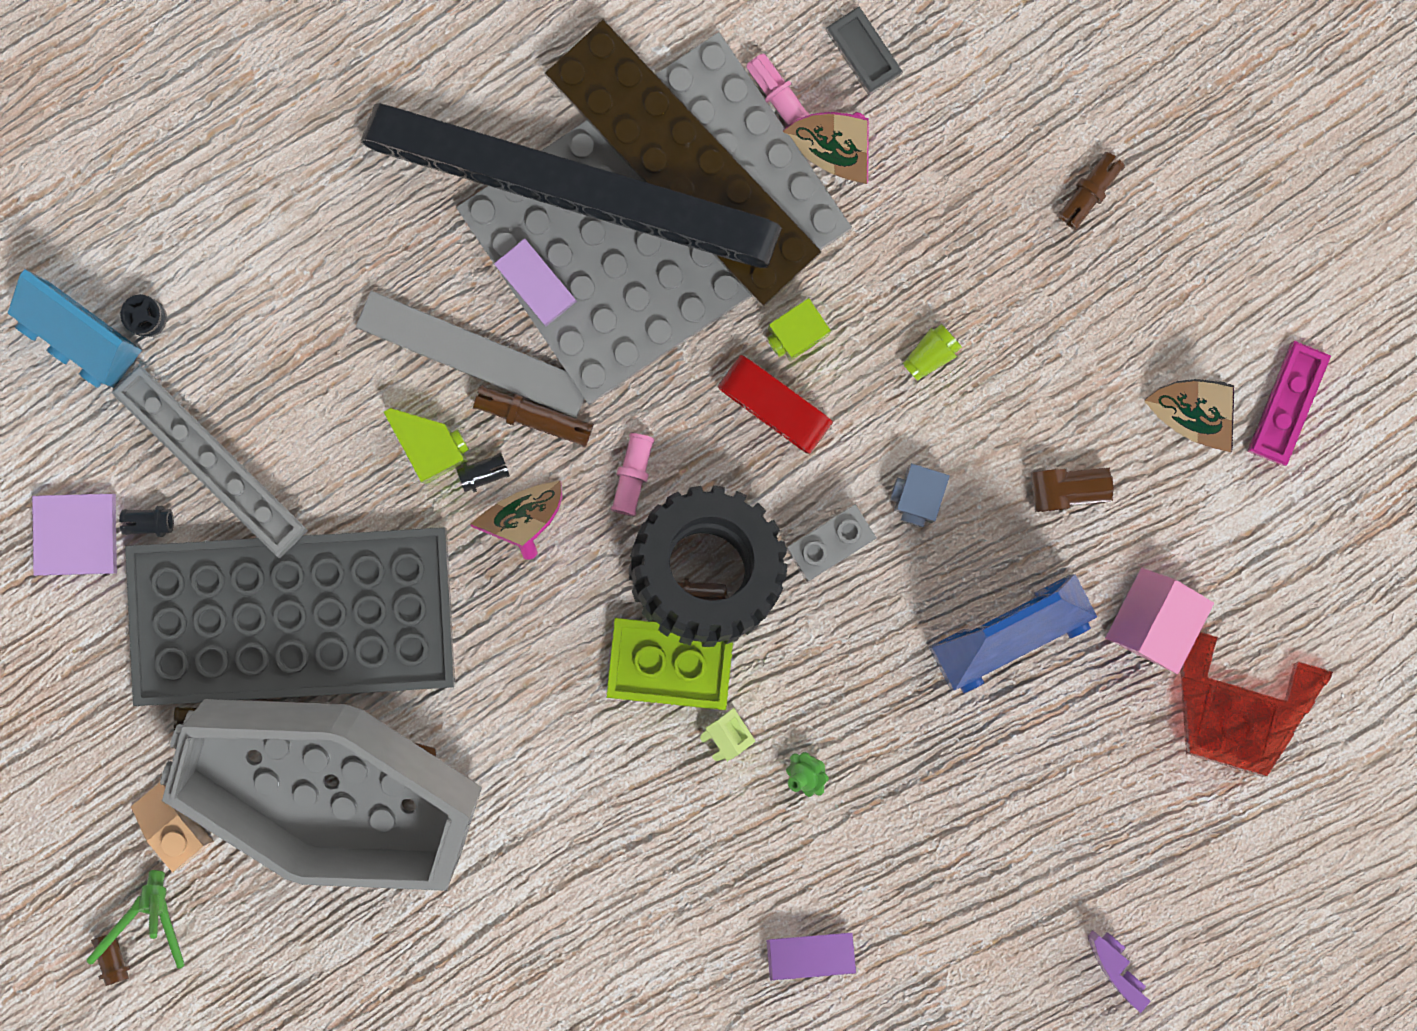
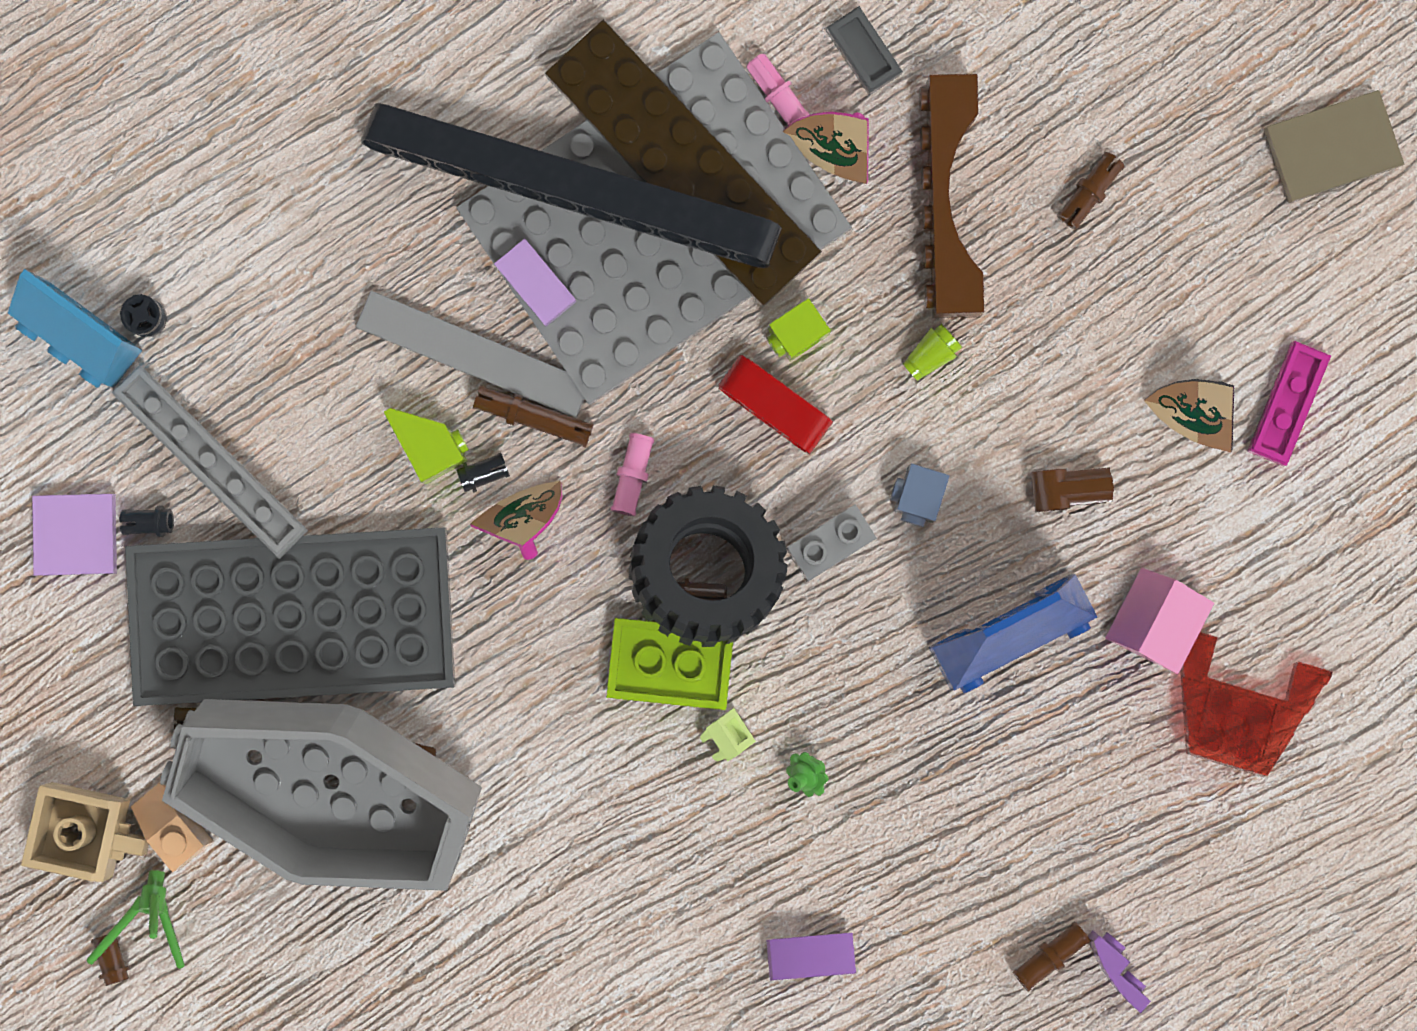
none -> tan hinge [21,782,149,882]
none -> reddish brown arch [919,74,984,319]
none -> reddish brown pin [1012,921,1091,992]
none -> dark tan tile [1264,90,1405,203]

